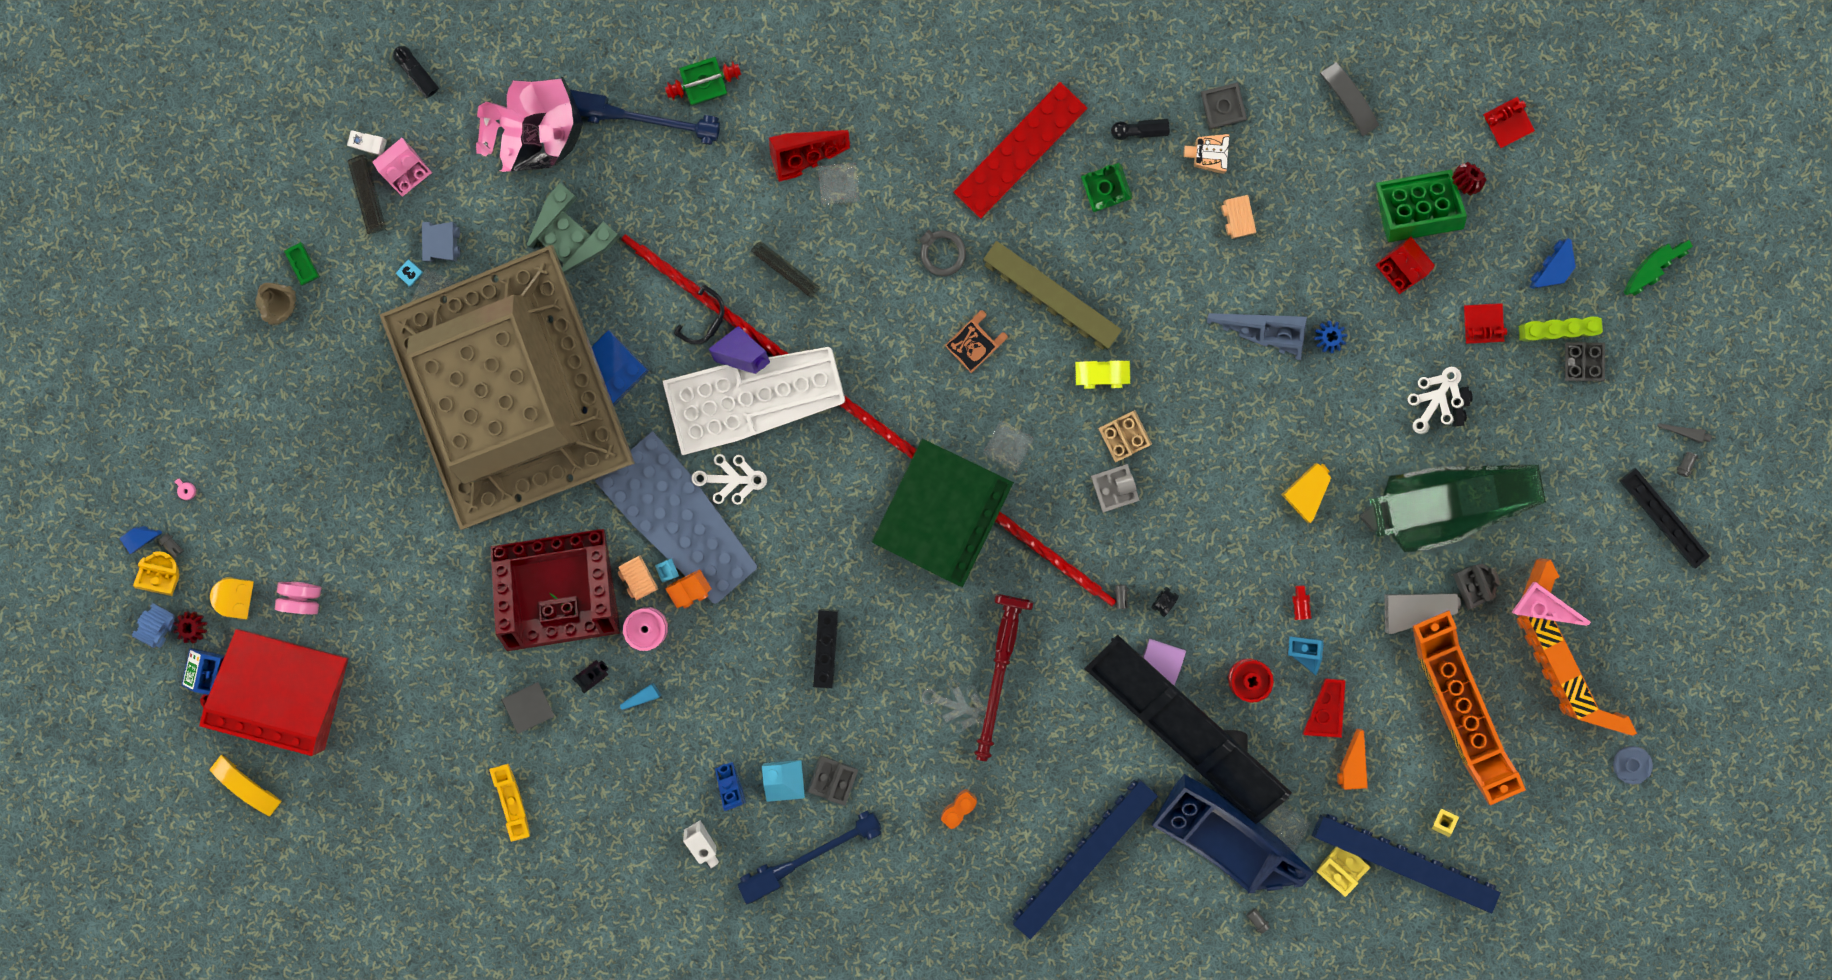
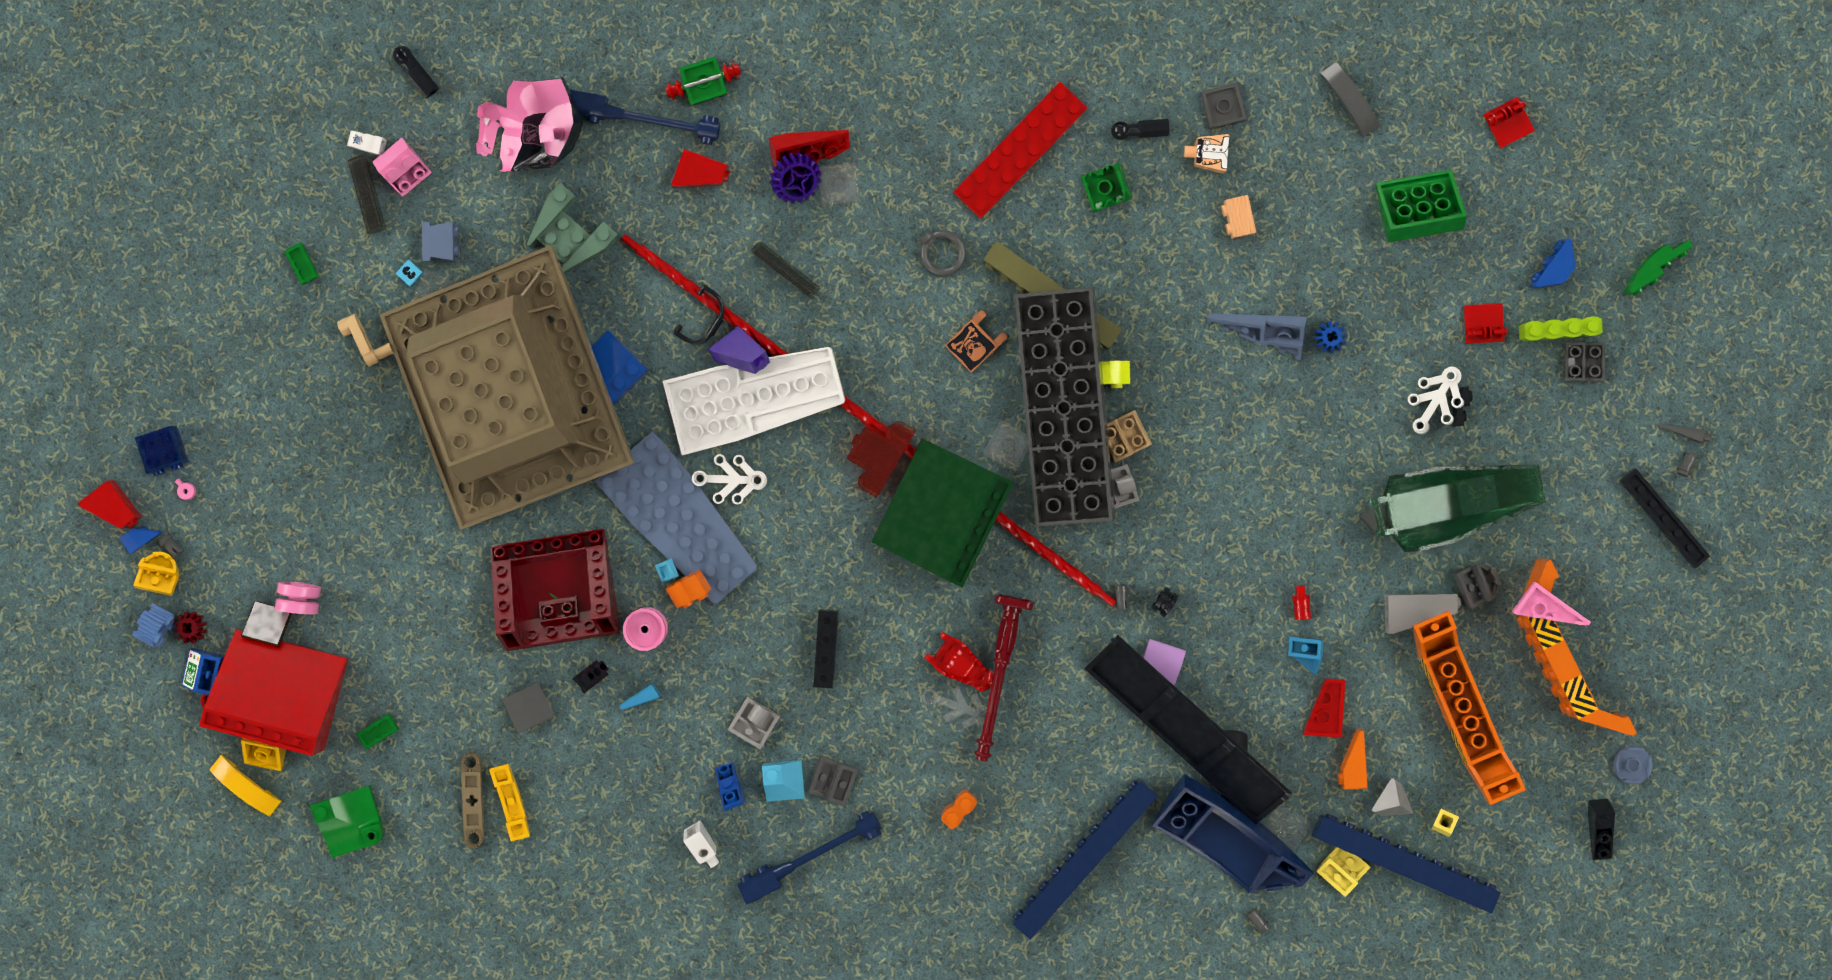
yellow slope [210,577,254,619] -> none
dark tan hair [255,283,296,325] -> none
light nougat brick [618,555,658,601] -> none
red wheel [1228,658,1274,703] -> none
yellow slope [1281,463,1331,523] -> none
red slope [1376,237,1435,294] -> none
dark red gear [1452,162,1487,196] -> none
none -> red slope [77,480,142,529]
none -> clear blue brick [135,426,189,477]
none -> flat silver tile [241,601,292,647]
none -> yellow slope [241,738,286,771]
none -> green slope [310,785,384,858]
none -> tan beam [337,314,394,367]
none -> green plate [356,713,399,750]
none -> dark tan piece [461,752,485,848]
none -> red slope [671,149,731,189]
none -> light grey plate [728,696,780,749]
none -> dark purple gear [770,152,821,204]
none -> clear red brick [847,421,917,498]
none -> red animal [924,632,993,692]
none -> dark grey brick [1015,287,1115,526]
none -> light grey slope [1372,778,1413,816]
none -> black slope [1588,798,1615,860]

